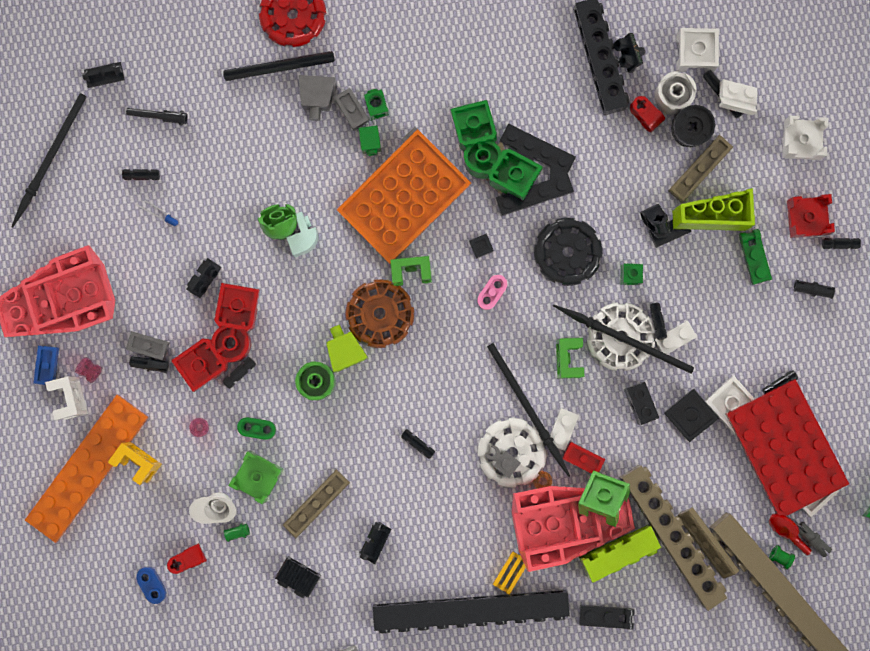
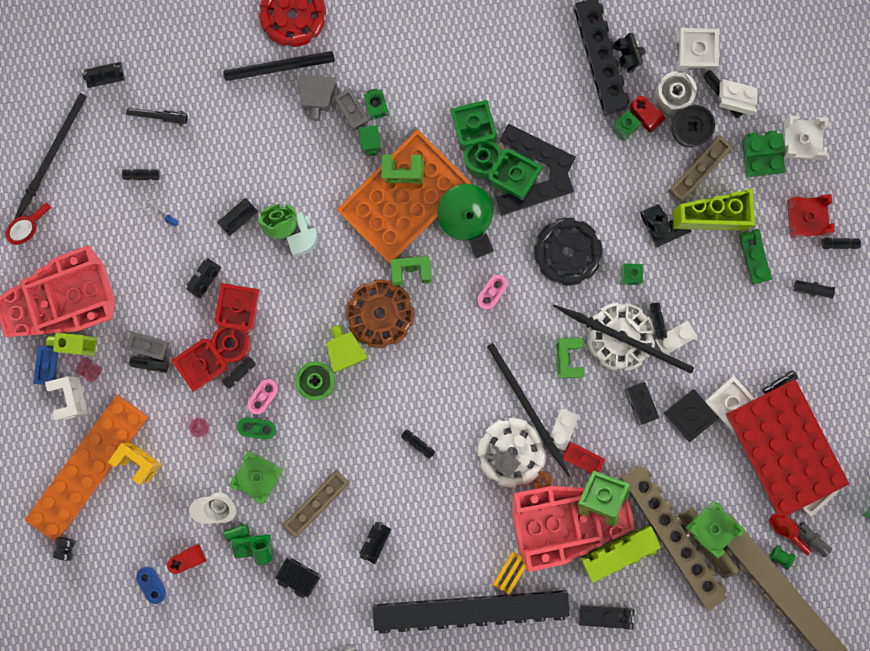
none -> red piece [5,202,52,245]
none -> lime torso [46,333,97,356]
none -> black wheel [52,537,76,561]
none -> black hinge [217,198,258,236]
none -> green plate [231,534,273,565]
none -> bright pink plate [247,379,279,414]
none -> bright green panel [381,154,424,183]
none -> green dish [437,183,493,241]
none -> green brick [611,110,641,141]
none -> bright green panel [685,501,746,559]
none -> green plate [741,130,786,178]

